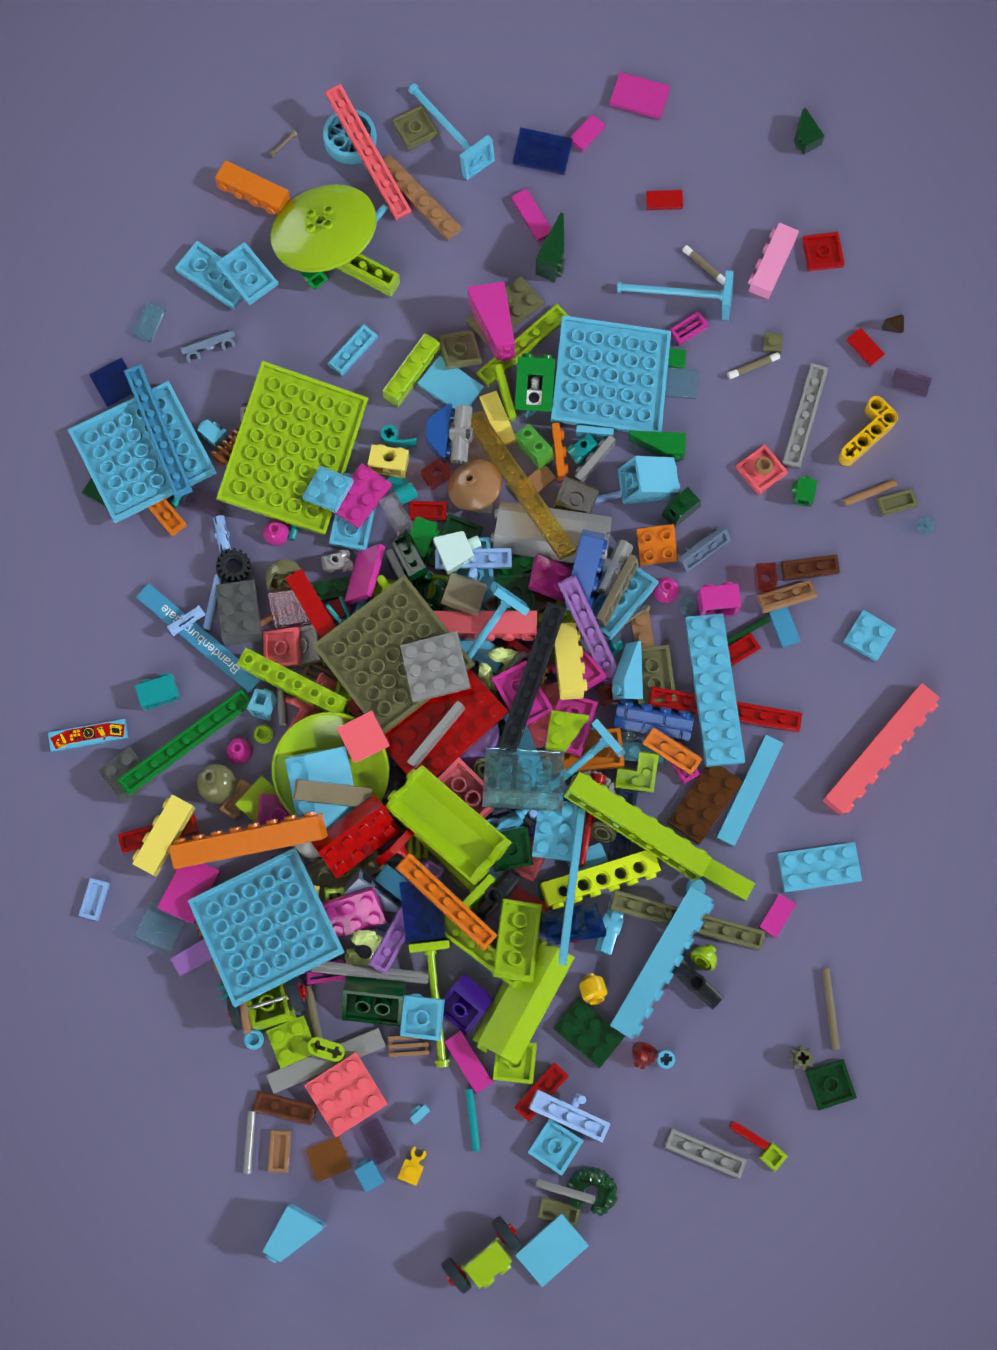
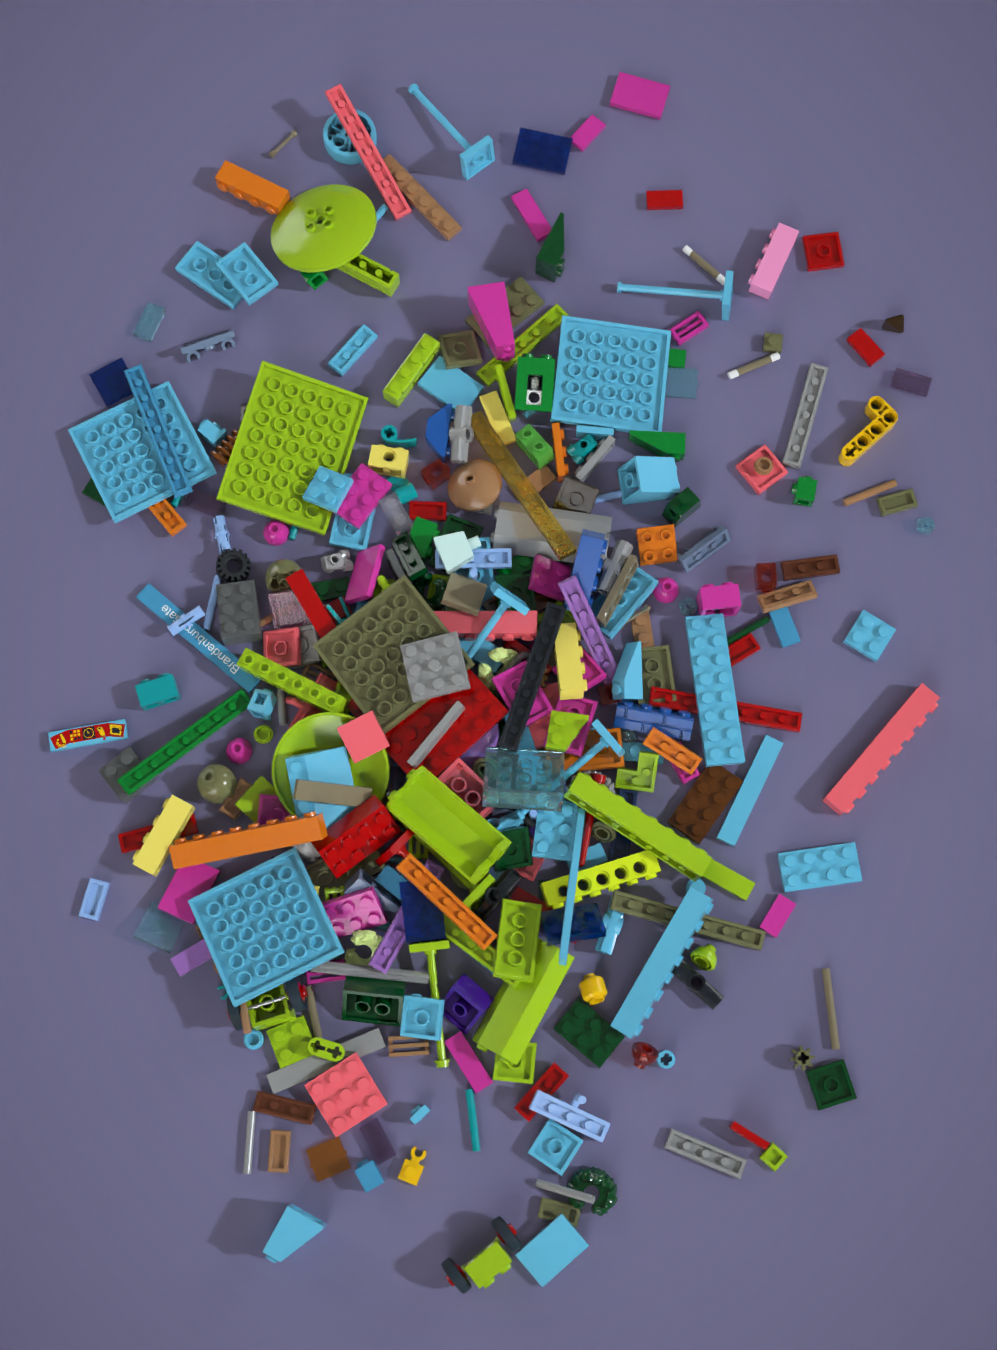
olive tile [391,104,440,151] -> none
teal arm [608,637,623,664] -> none
dark green slope [794,108,824,155] -> none

